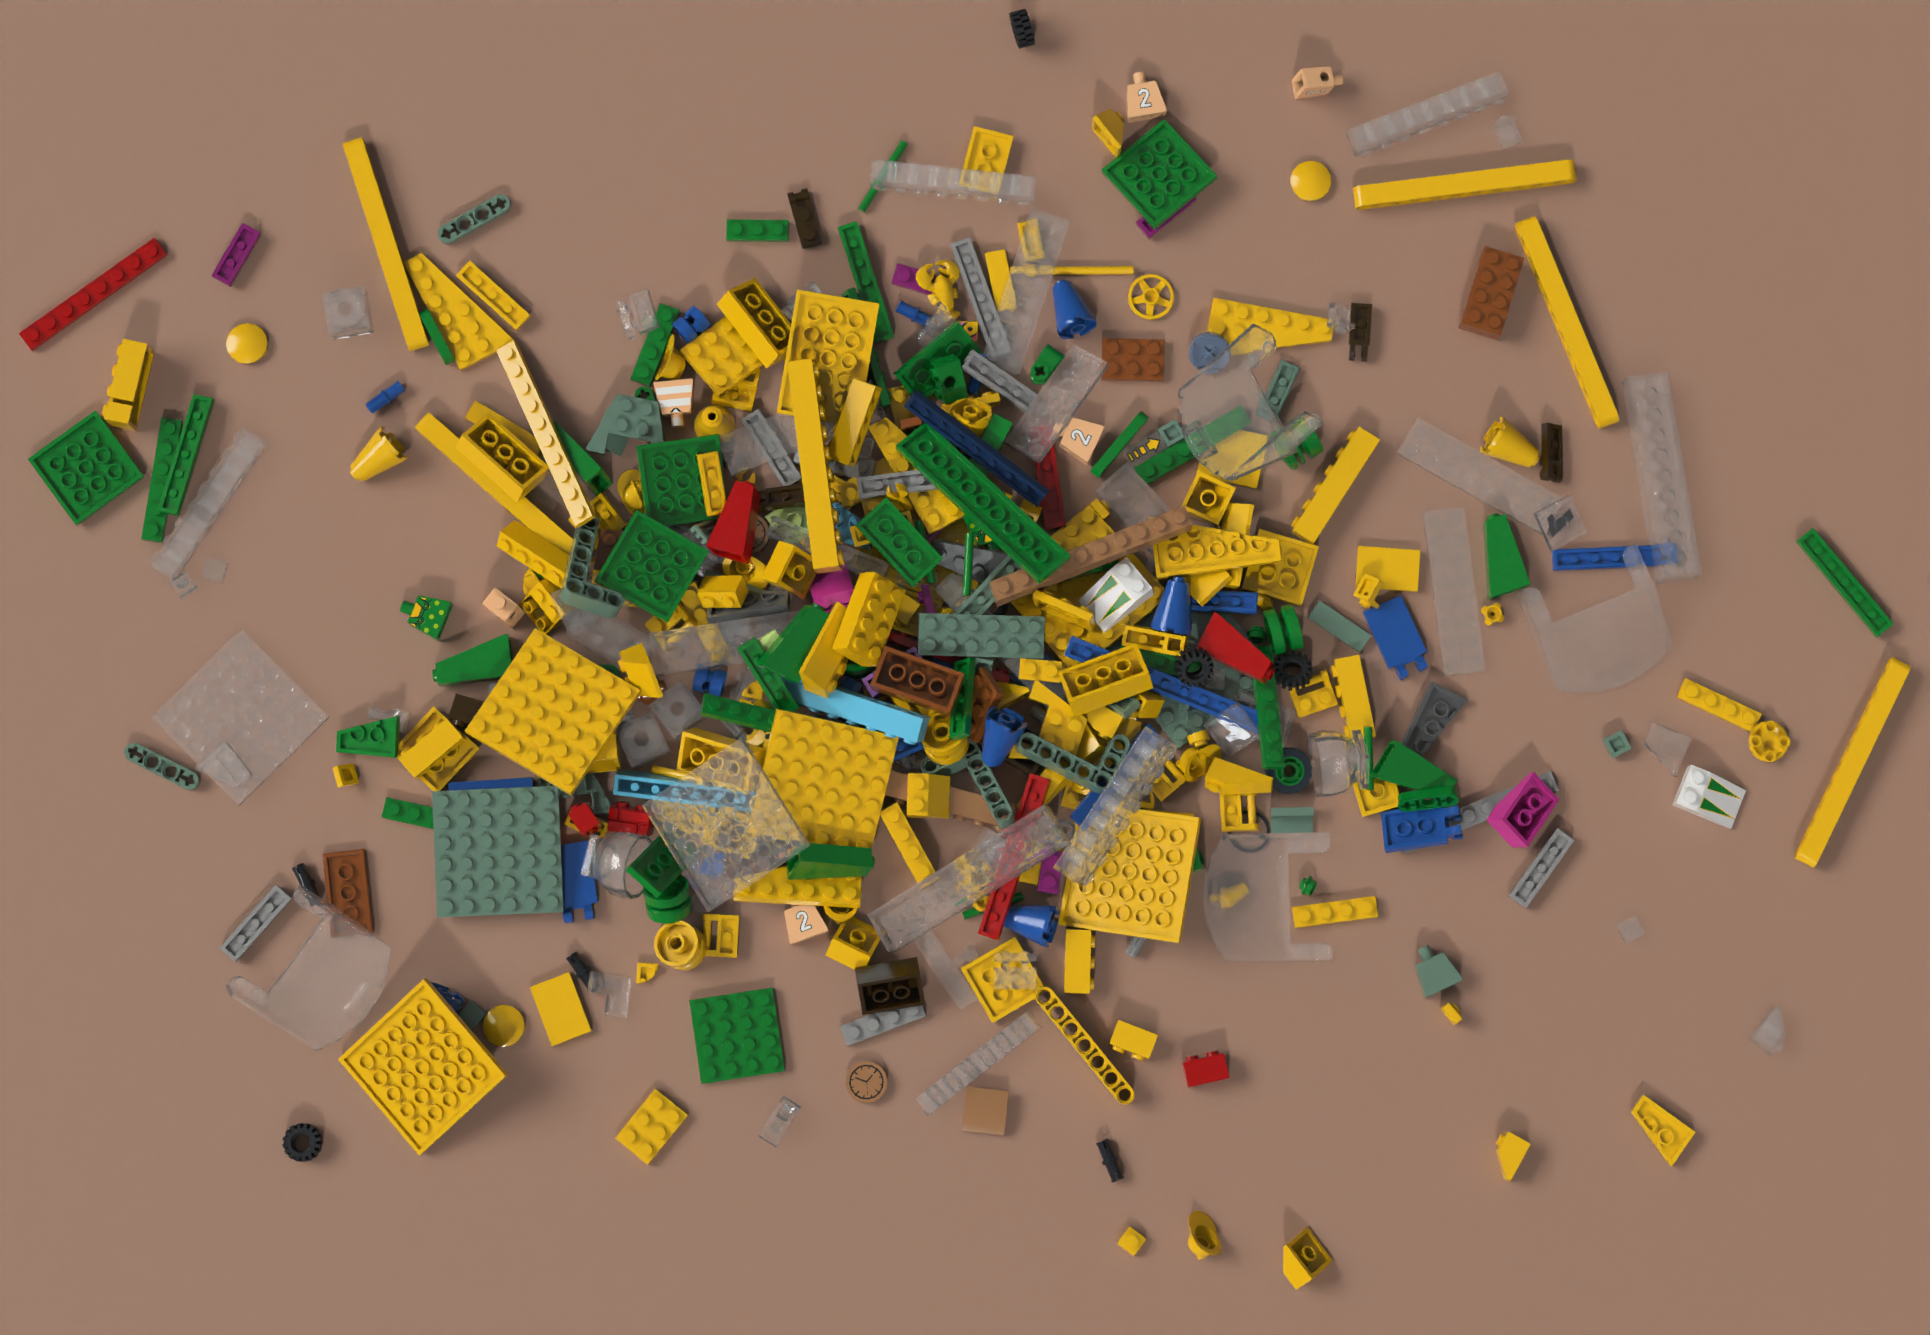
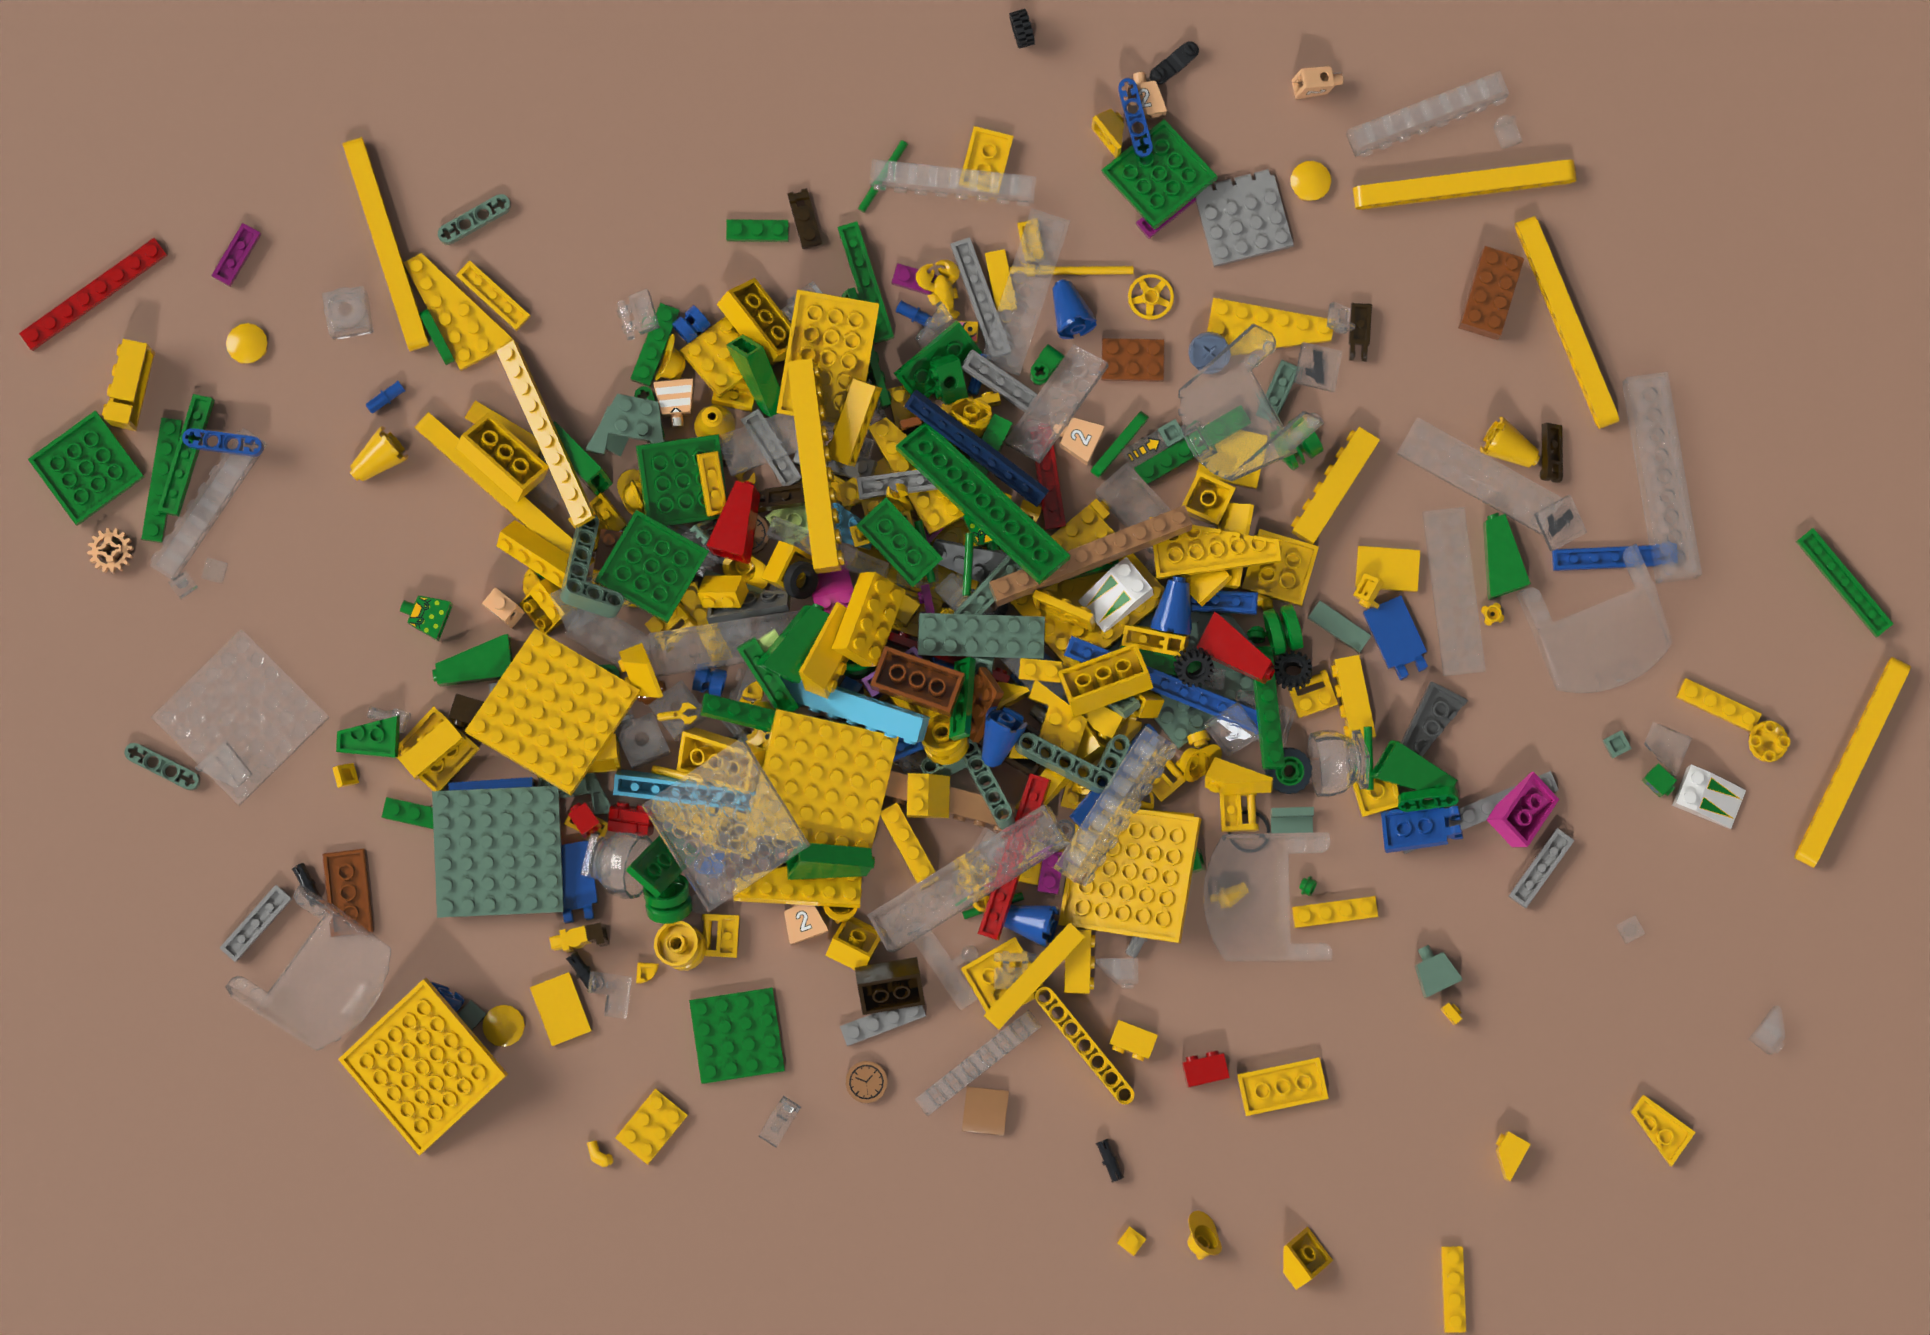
black tyre [282,1123,323,1162] -> none
none -> light nougat gear [87,528,134,574]
none -> blue beam [182,428,264,457]
none -> yellow hips [549,922,609,953]
none -> yellow arm [587,1140,613,1167]
none -> yellow bar [657,702,698,725]
none -> green slope [726,335,780,418]
none -> black tyre [784,561,819,599]
none -> yellow tile [984,923,1085,1030]
none -> clear slope [1095,958,1138,989]
none -> blue beam [1118,78,1153,158]
none -> black piece [1150,41,1199,85]
none -> light grey hinge [1195,169,1294,267]
none -> yellow plate [1237,1057,1329,1116]
none -> clear tile [1294,342,1342,392]
none -> yellow plate [1441,1246,1466,1333]
none -> green brick [1641,763,1677,797]

